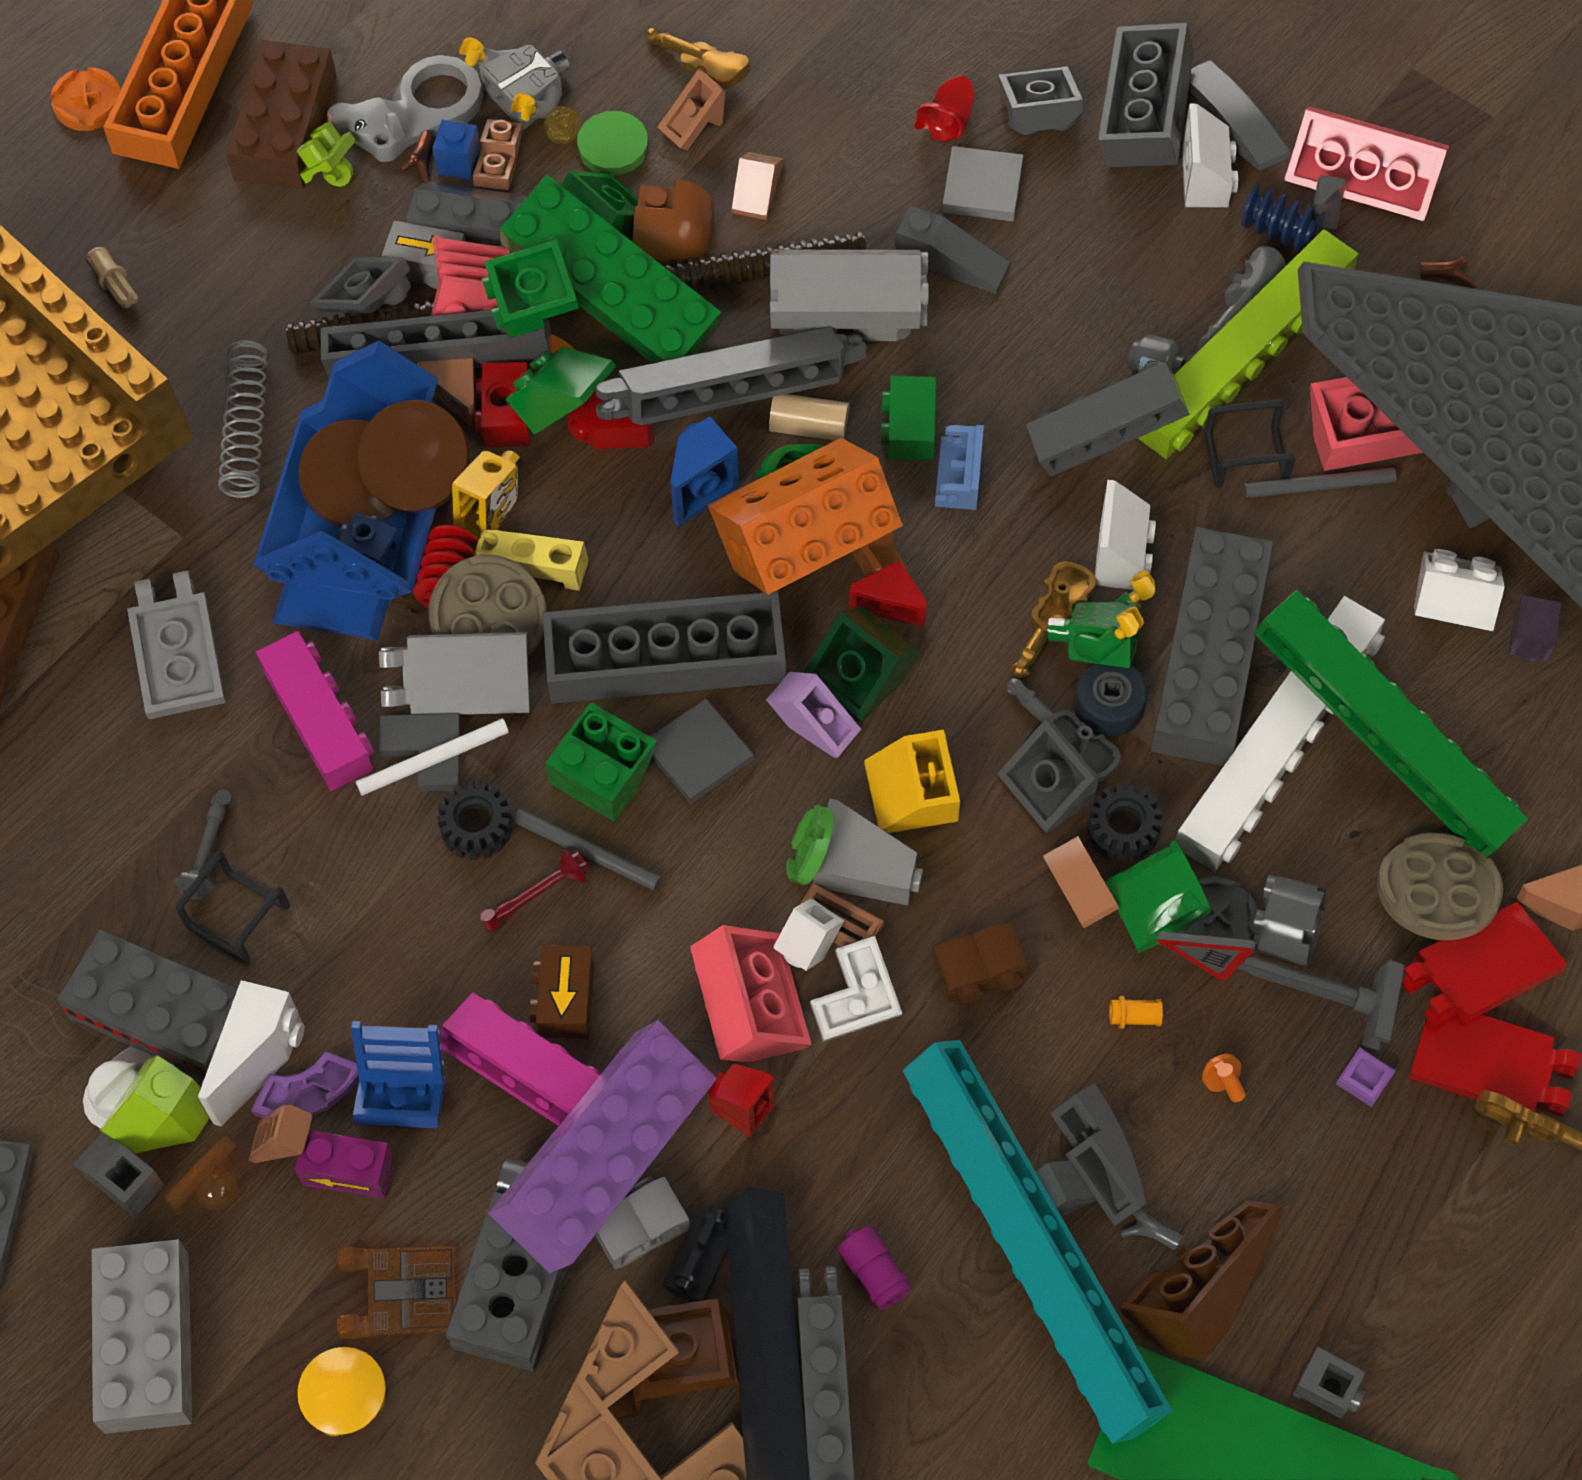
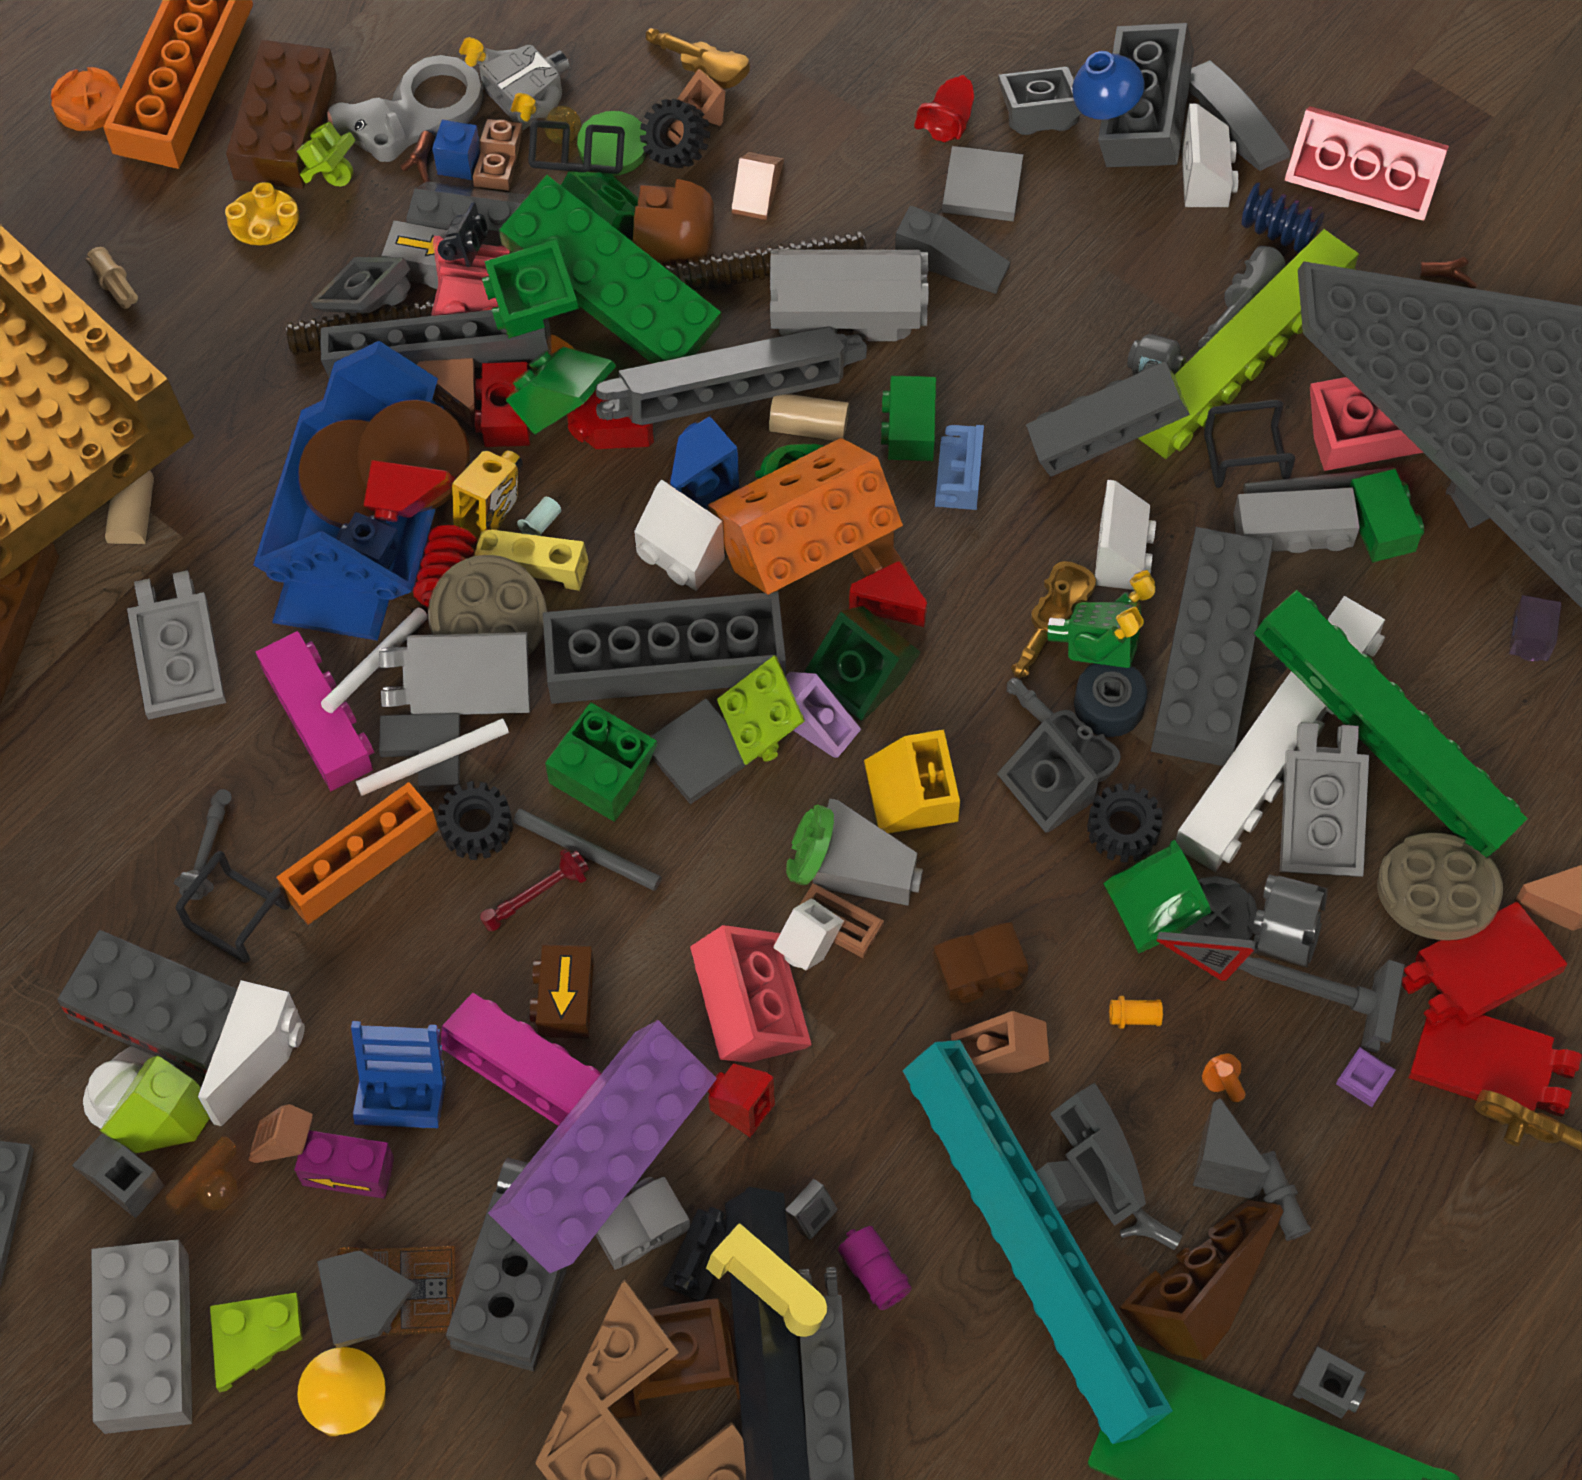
light grey piece [218,340,268,498] -> none
medium lavender tile [251,1051,359,1118] -> none
white tile [810,936,902,1042] -> none
nougat slope [1043,836,1119,928] -> none
dark grey slope [1311,175,1347,229] -> none
white slope [1414,549,1505,631] -> none
none -> tan brick [105,471,154,544]
none -> lime wing [210,1293,303,1392]
none -> yellow dish [225,182,299,245]
none -> orange brick [276,782,439,925]
none -> dark grey slope [317,1251,417,1348]
none -> white bar [321,608,428,713]
none -> red slope [364,460,455,522]
none -> black hinge [438,202,488,267]
none -> light aqua piece [517,496,561,536]
none -> black piece [528,120,625,174]
none -> white slope [634,480,725,591]
none -> black tyre [640,99,710,169]
none -> light yellow leg [706,1223,827,1337]
none -> lime hinge [717,655,805,765]
none -> dark grey tile [785,1179,838,1240]
none -> nougat slope [951,1011,1049,1074]
none -> blue piece [1072,51,1145,120]
none -> dark grey slope [1193,1098,1271,1199]
none -> light grey brick [1233,488,1359,553]
none -> dark grey pin [1261,1151,1311,1241]
none -> light grey tile [1279,723,1369,877]
none -> green brick [1349,469,1424,563]

